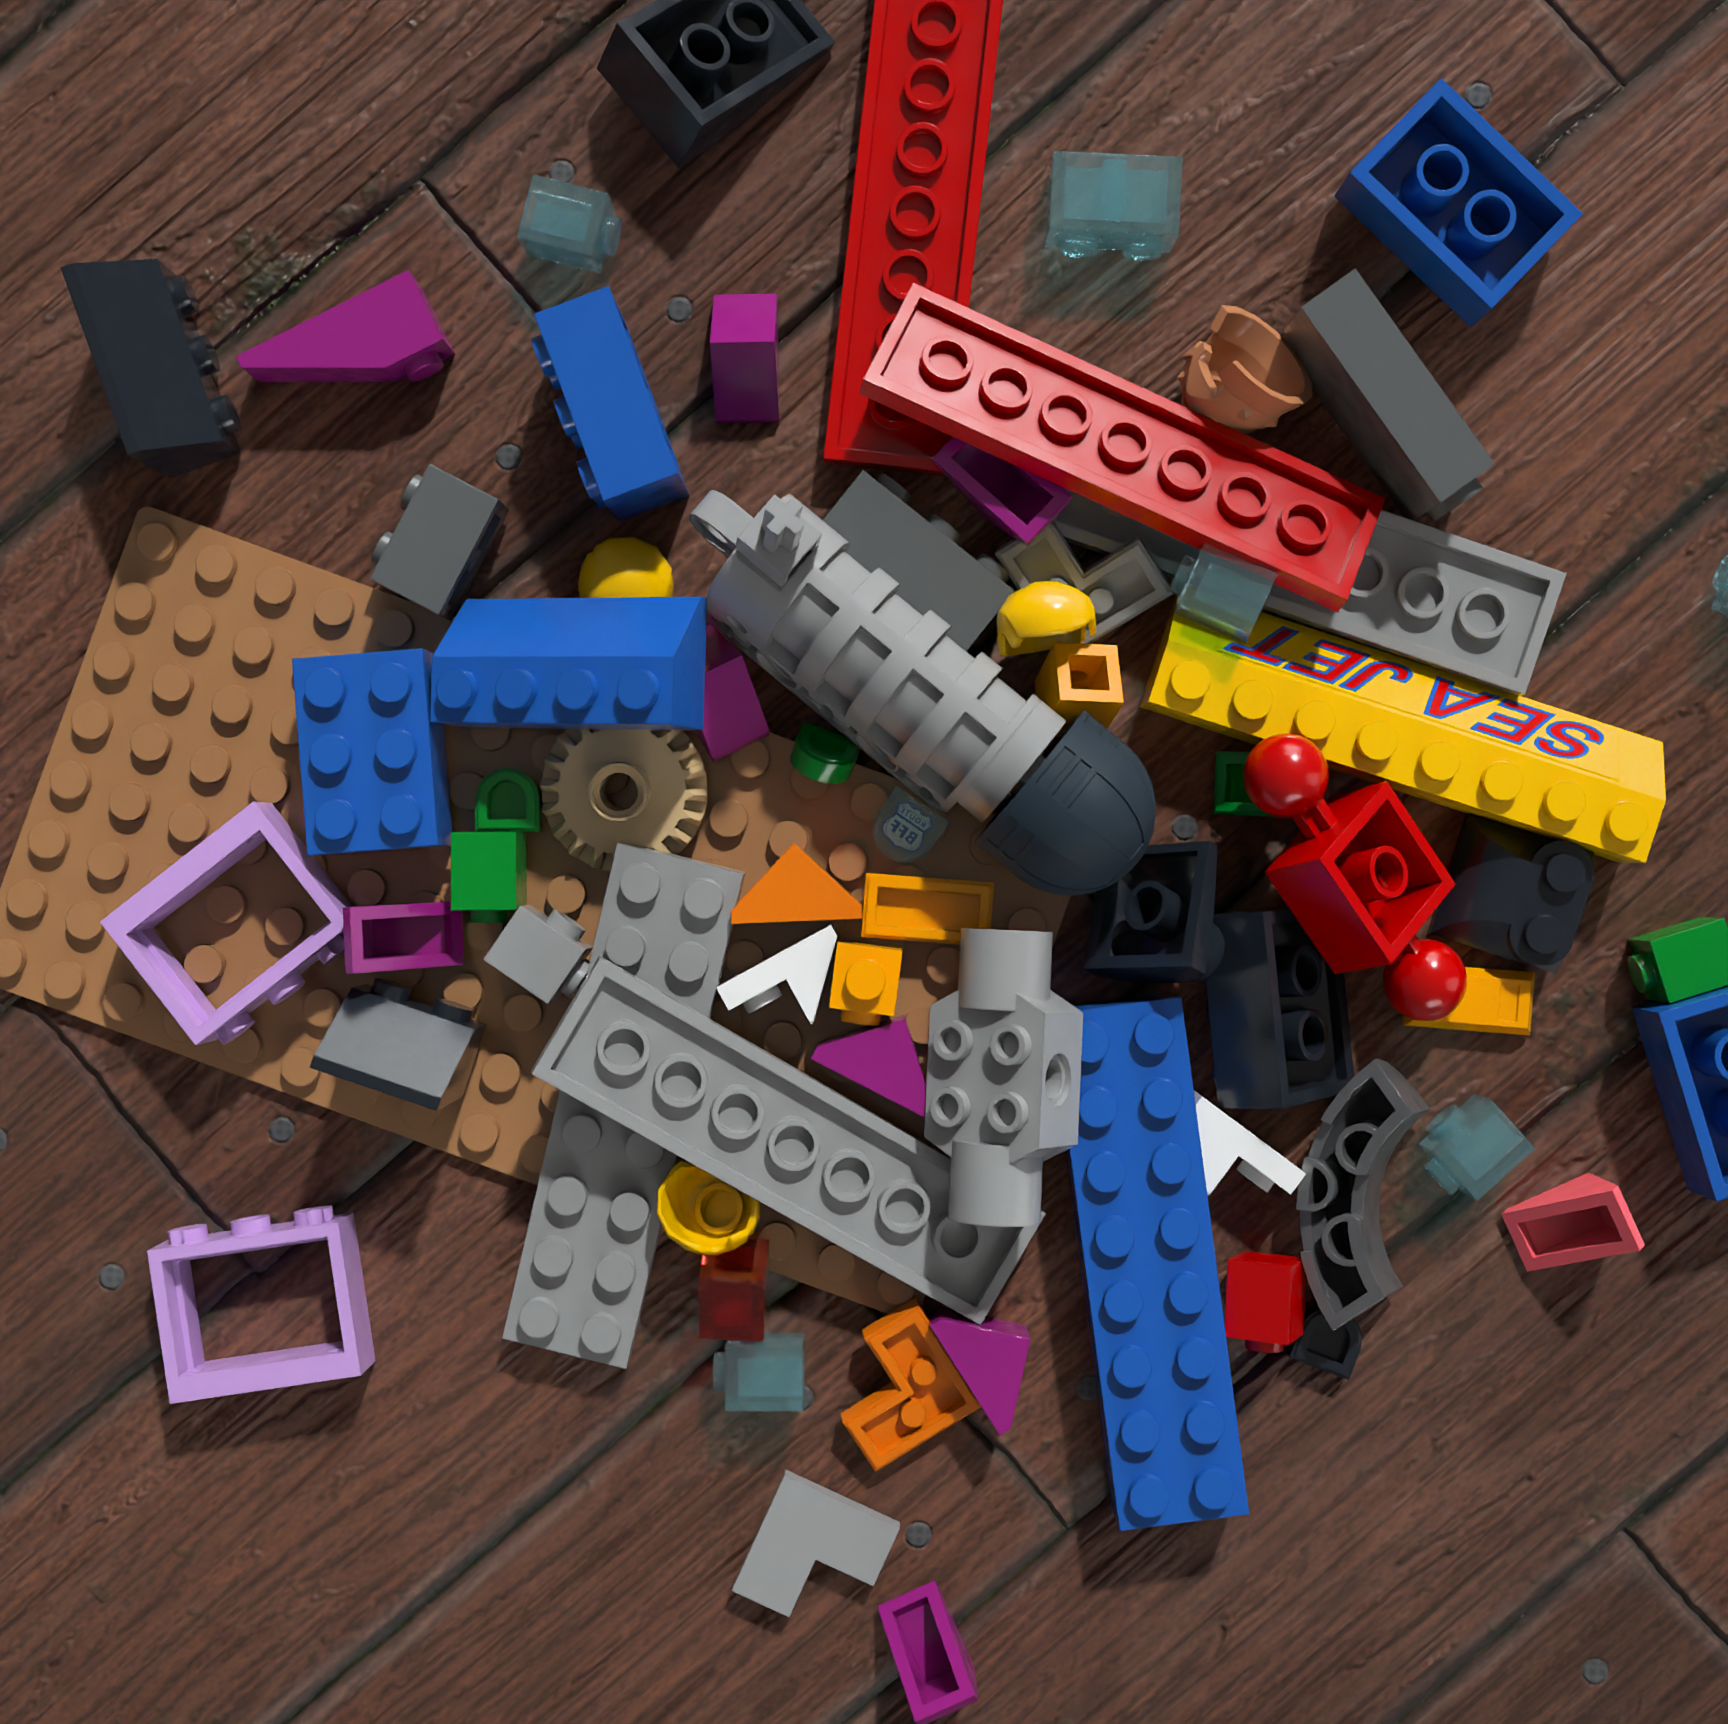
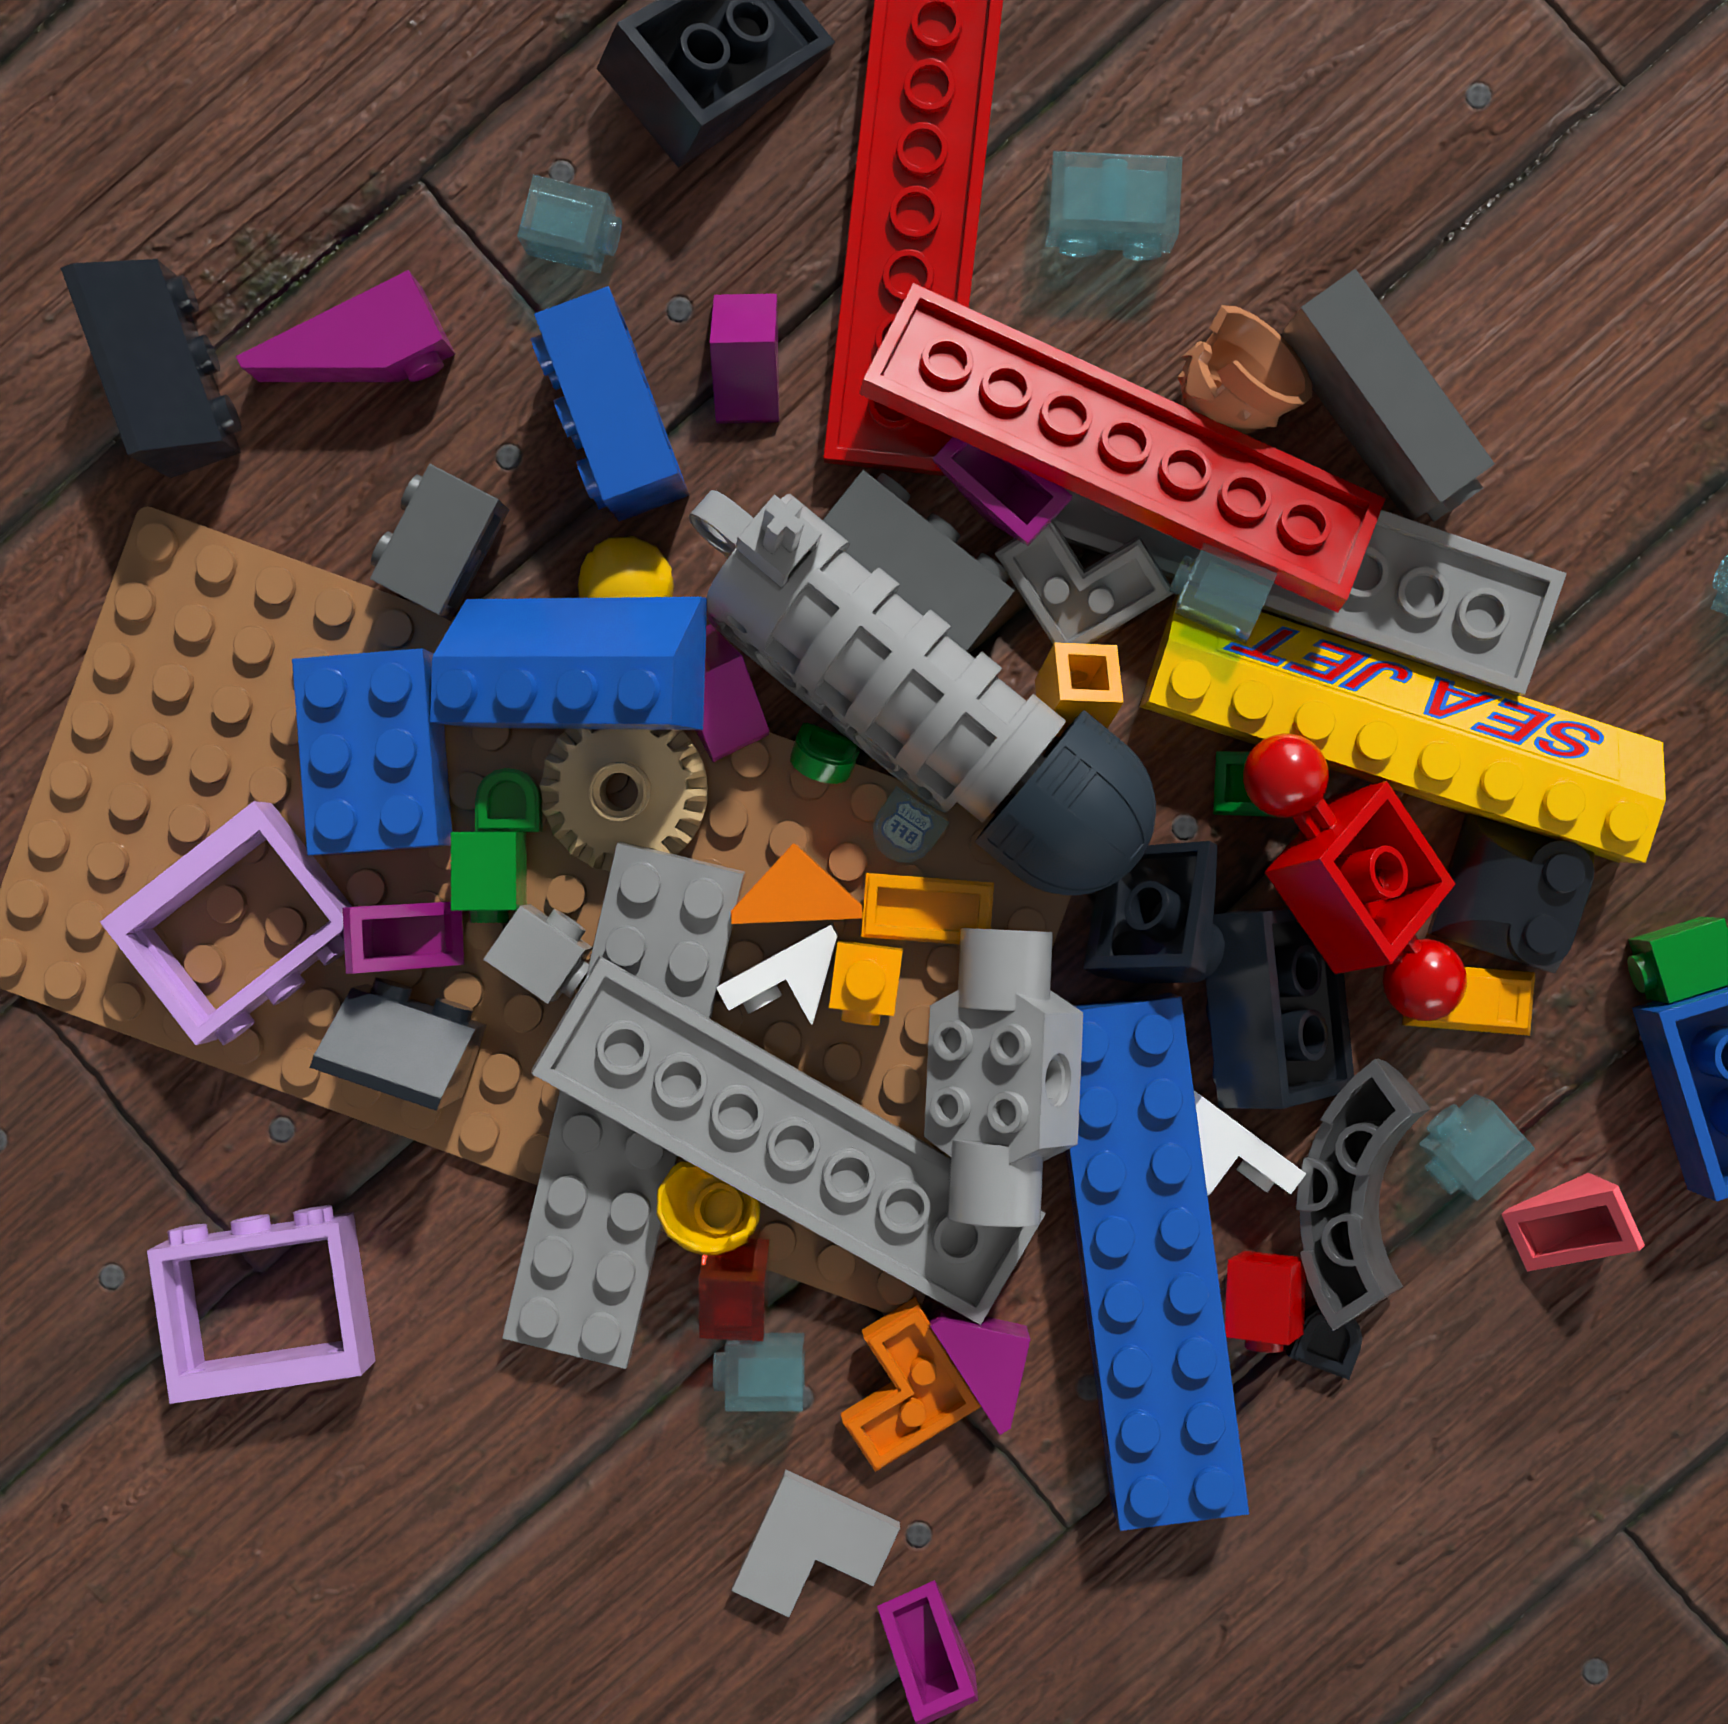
magenta slope [811,1015,927,1118] -> none
yellow hair [997,581,1096,657] -> none
blue brick [1334,78,1583,327] -> none

